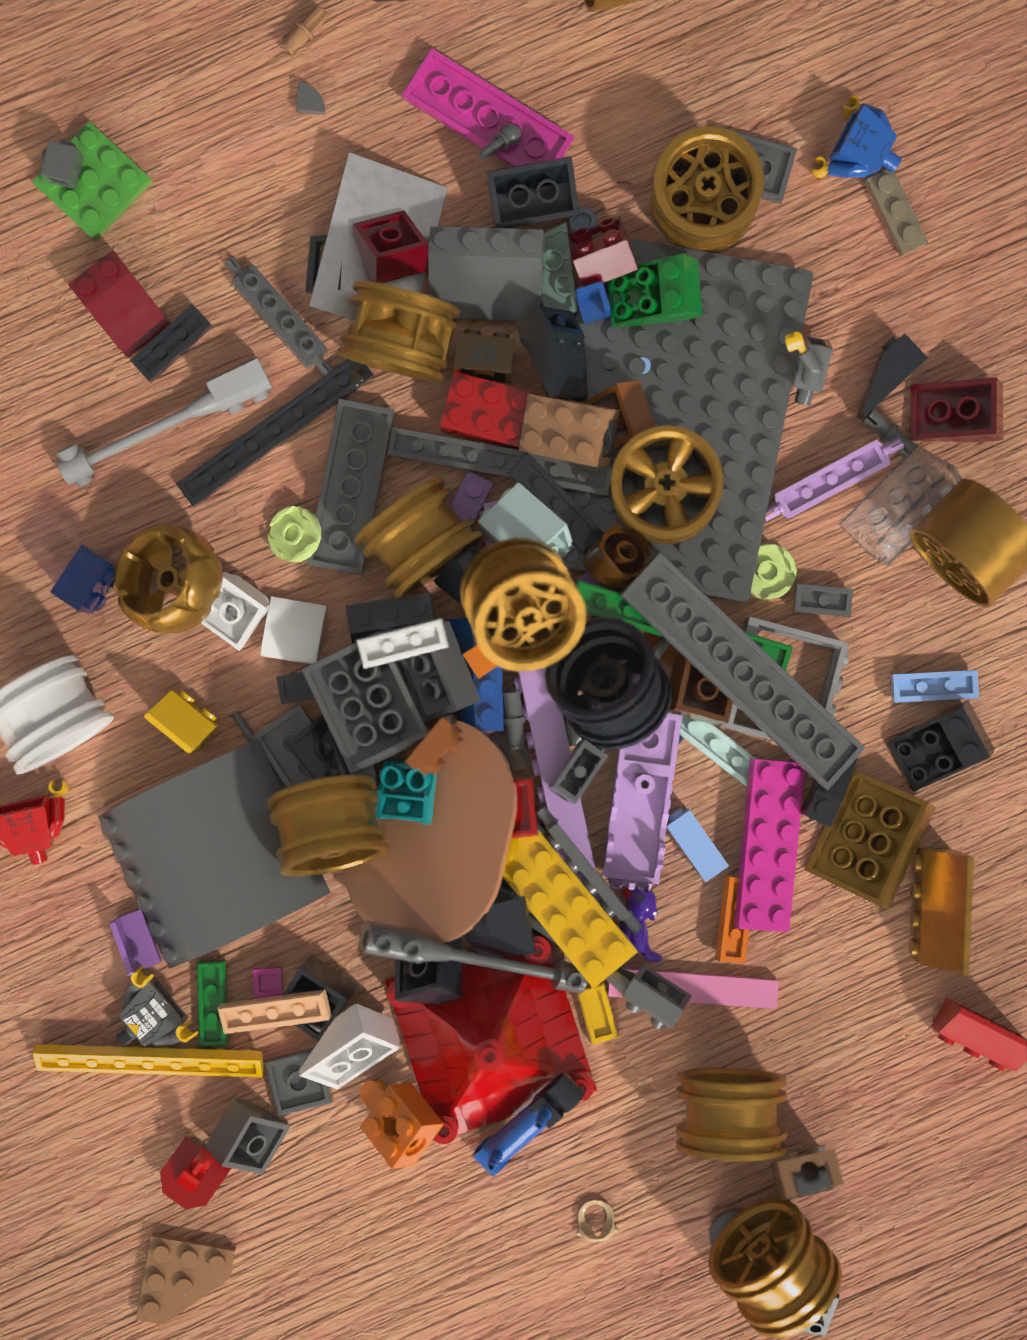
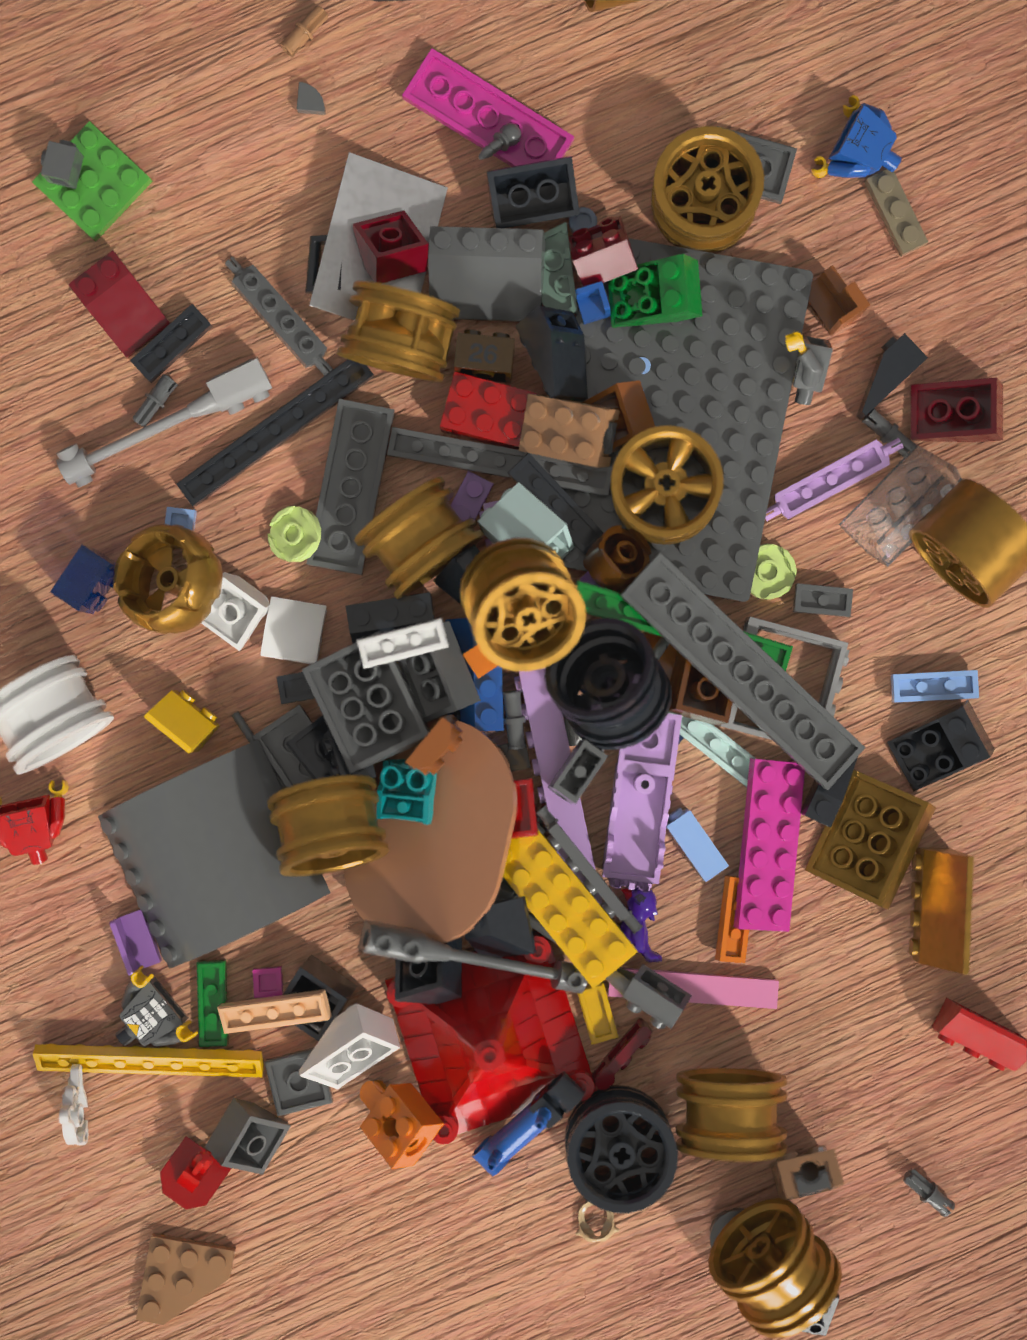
none -> white tile [59,1064,89,1145]
none -> dark grey axle [133,374,178,427]
none -> light blue tile [165,507,197,531]
none -> black wheel [565,1085,678,1214]
none -> dark red hinge [592,1018,653,1091]
none -> dark orange panel [808,265,871,336]
none -> dark grey axle [903,1169,955,1217]

